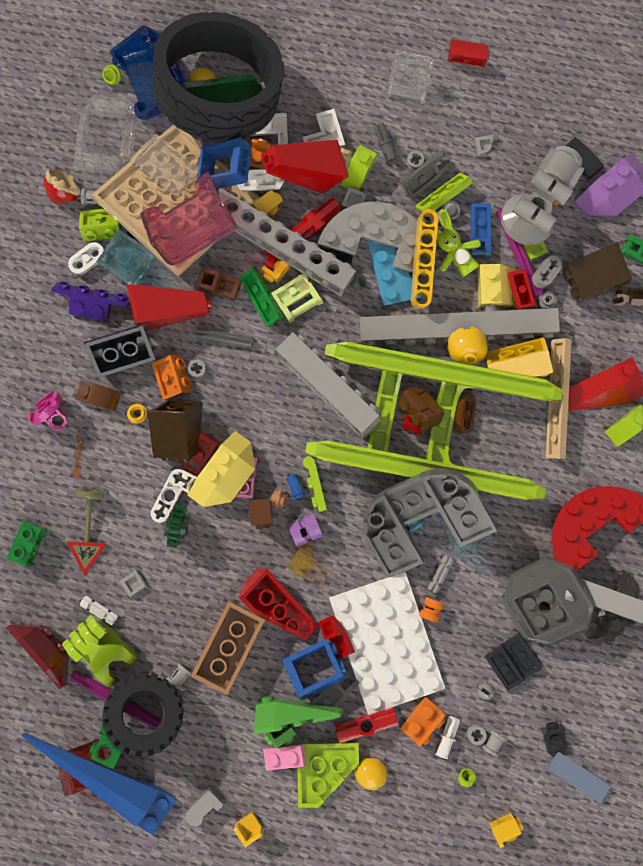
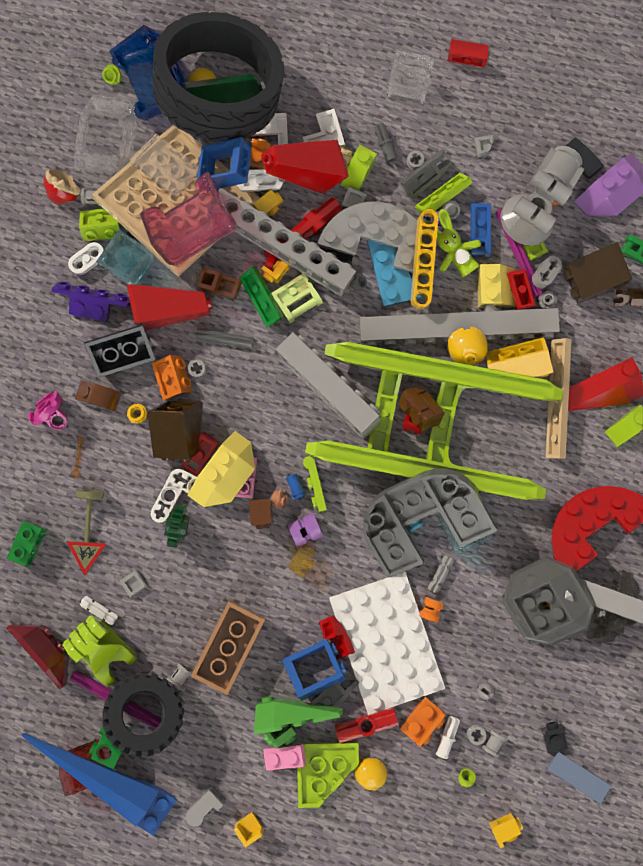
red wedge [238,568,319,641] -> none
reddish brown plate [454,394,476,433] -> none
black slope [485,632,543,691] -> none

